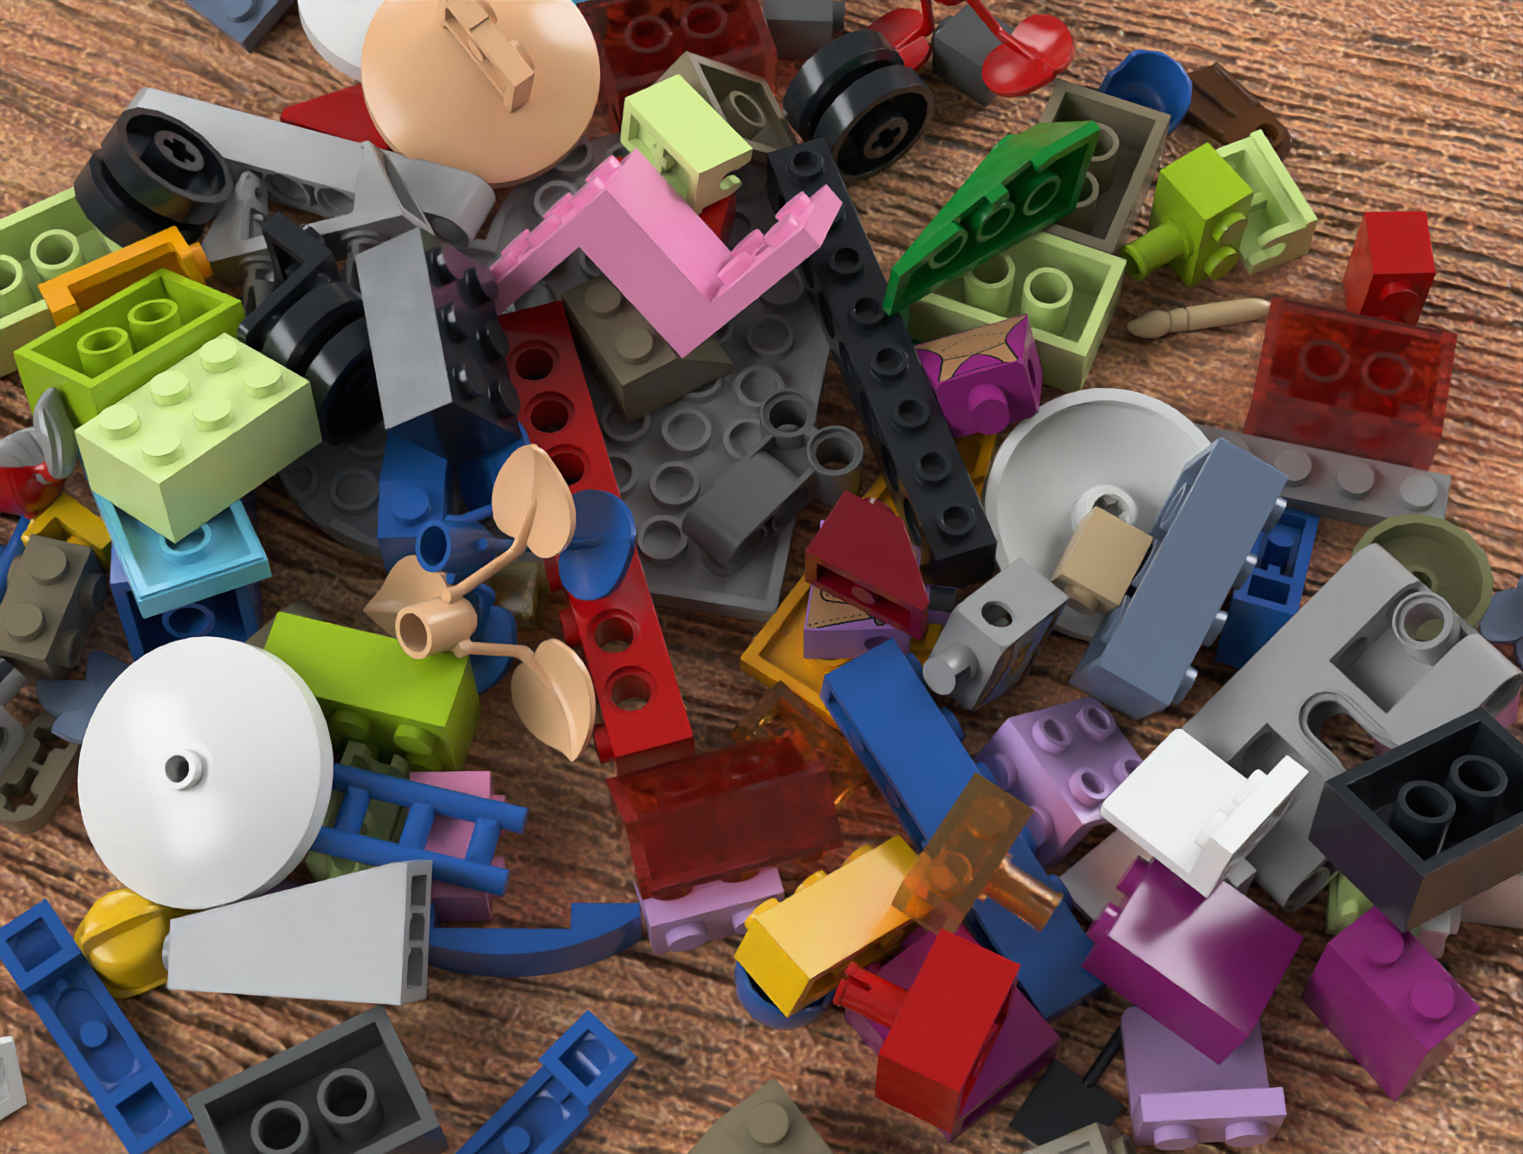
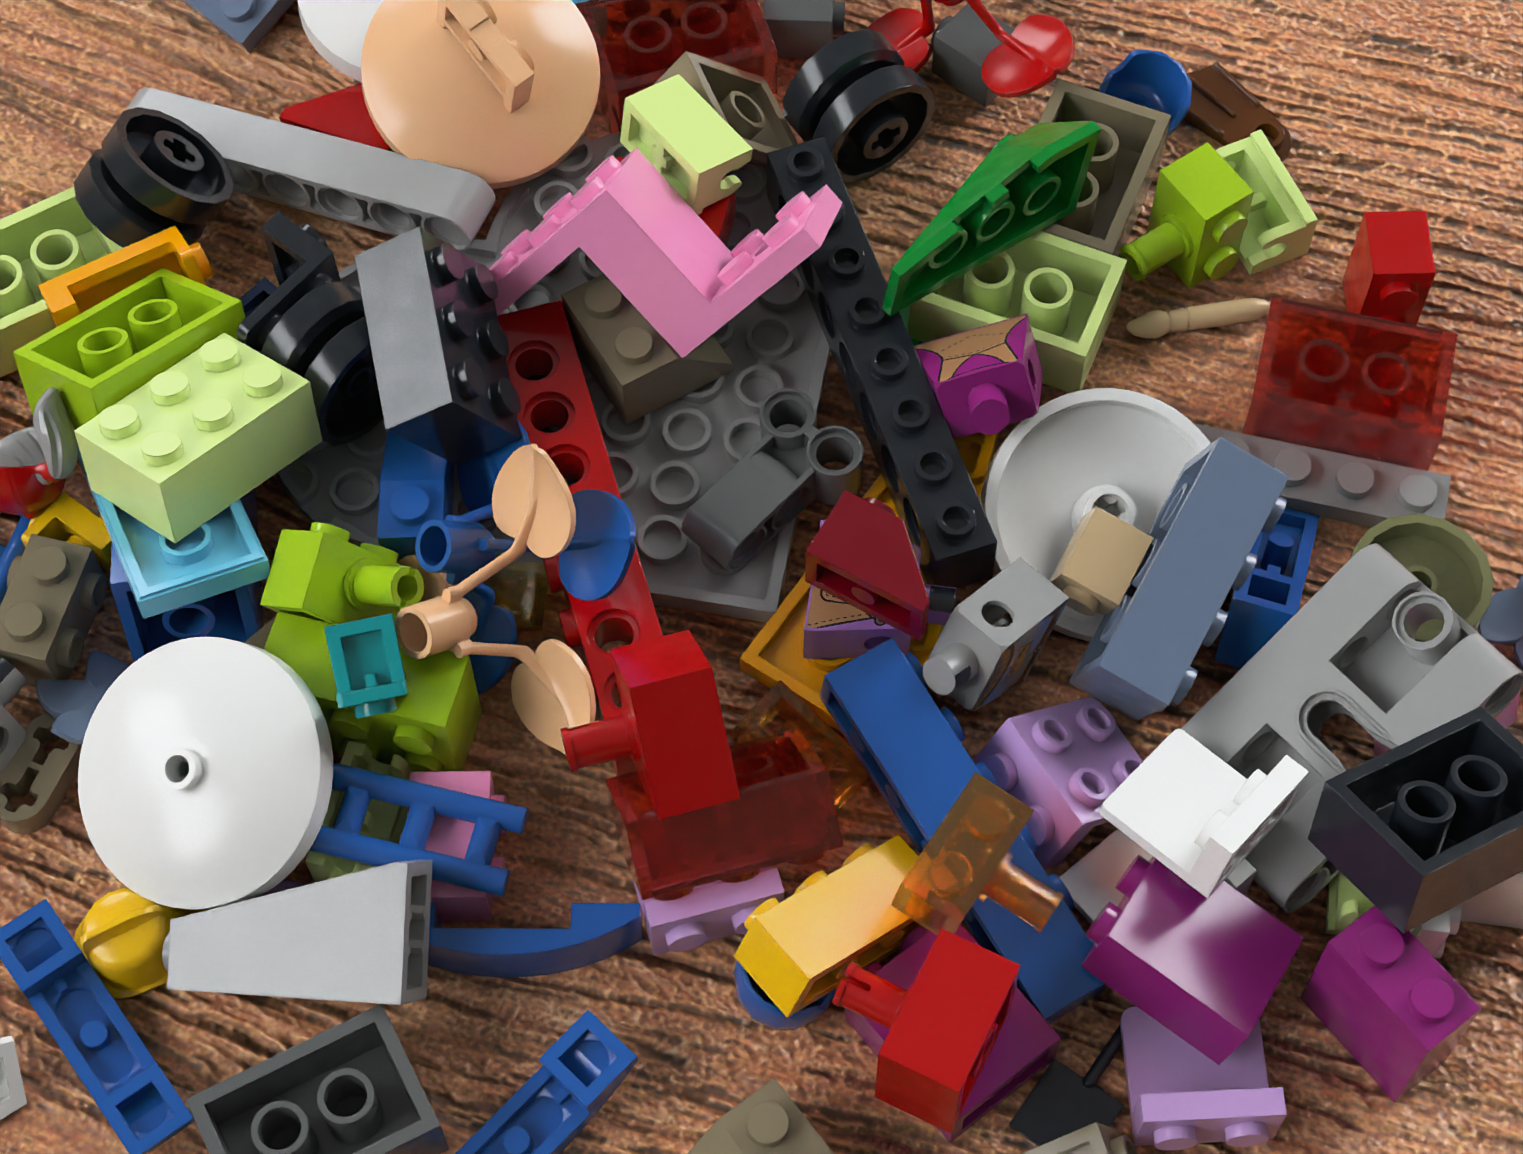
light grey hose [201,141,434,317] -> none
none -> lime brick [260,522,424,625]
none -> teal bracket [324,613,409,718]
none -> red brick [560,630,740,820]

